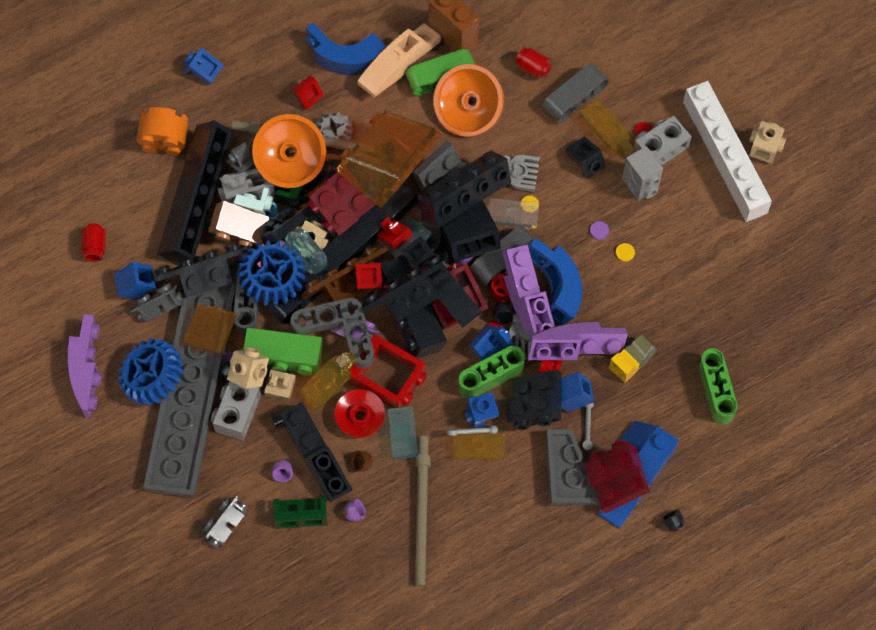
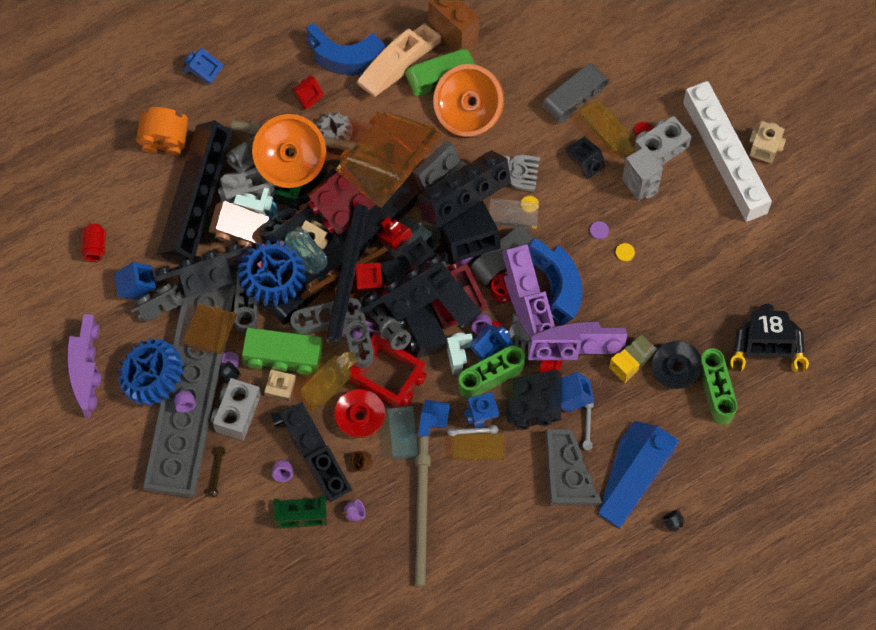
hinge [200,496,247,549] -> none
tan brick [227,347,269,389] -> none
black hinge [493,302,513,324] -> none
red brick [515,47,552,79] -> none
dark red plate [584,441,650,514] -> none
none -> medium lavender hinge [174,390,196,412]
none -> dark brown hinge [209,446,226,498]
none -> black axle [326,204,368,344]
none -> dark grey pin [359,292,411,350]
none -> blue bracket [418,399,450,437]
none -> light aqua bracket [446,333,473,375]
none -> medium lavender hinge [472,313,492,334]
none -> black dish [652,341,702,389]
none -> black torso [730,303,809,372]

